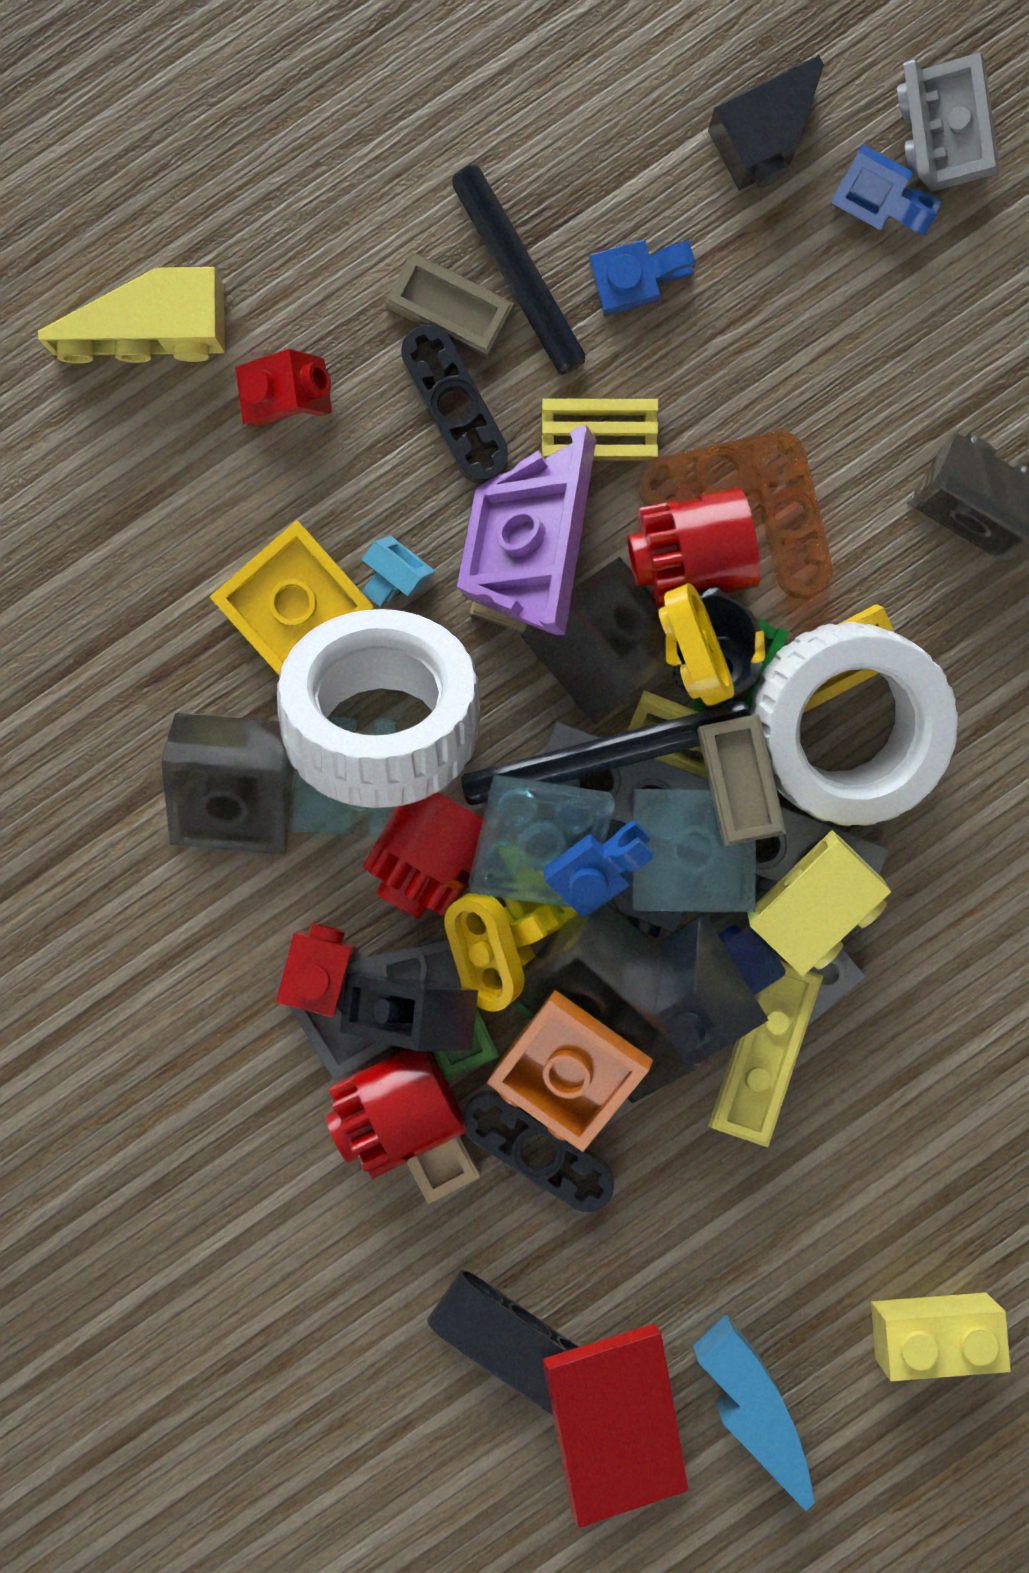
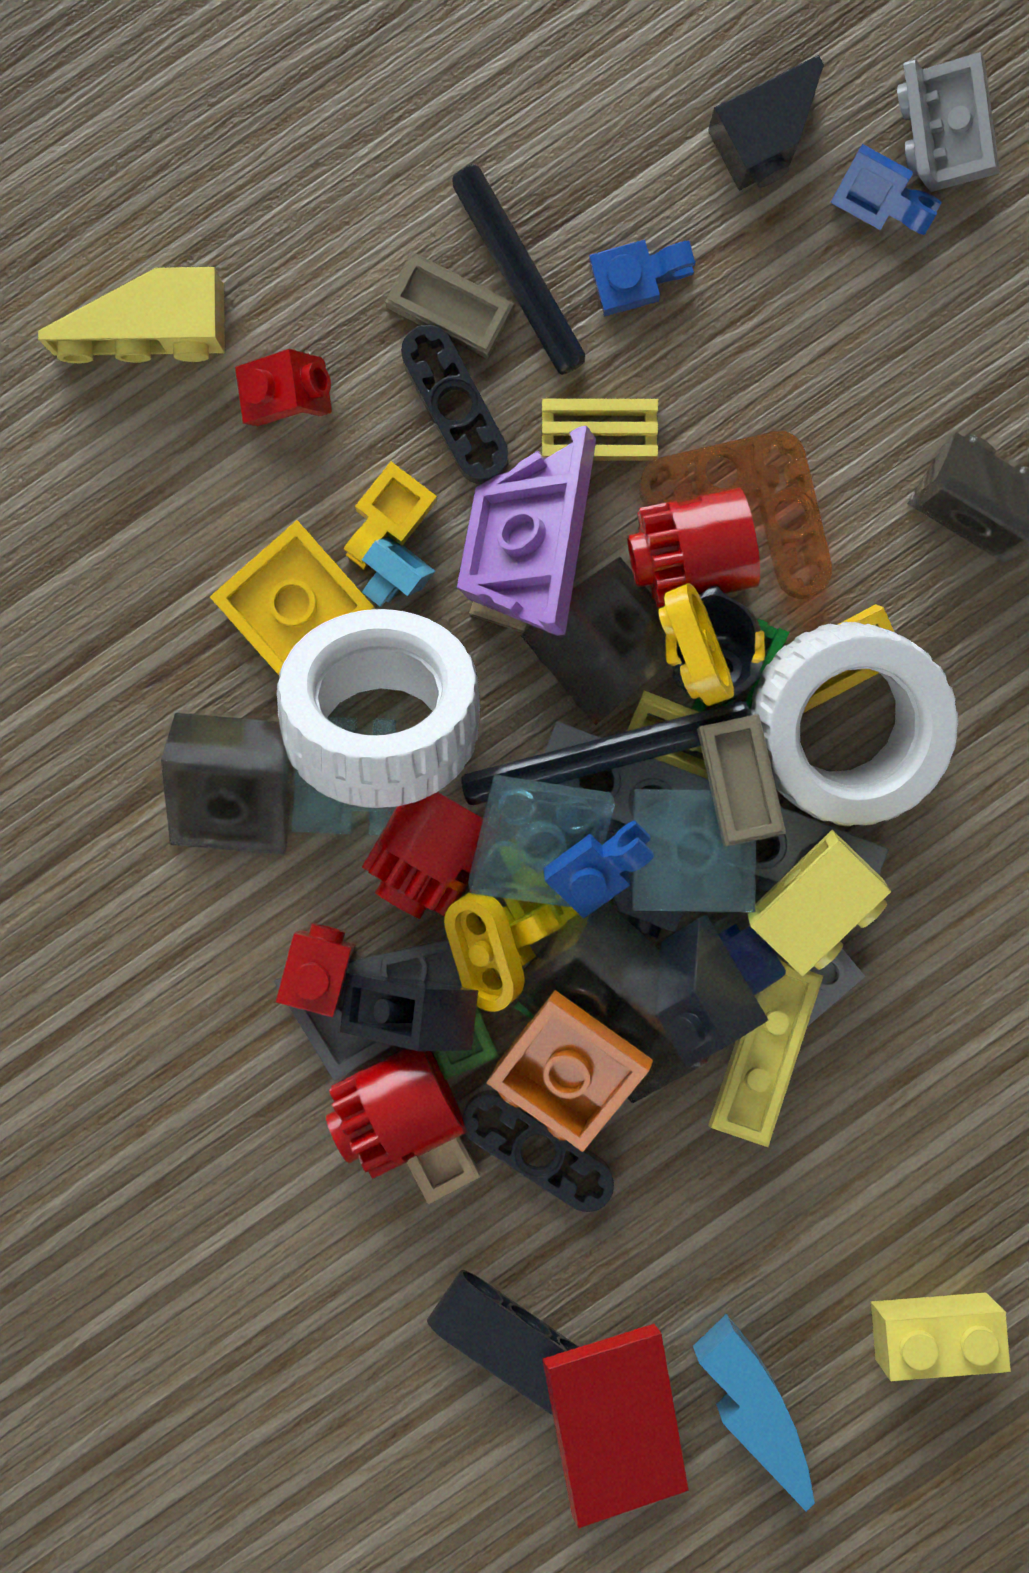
none -> yellow plate [344,461,437,570]

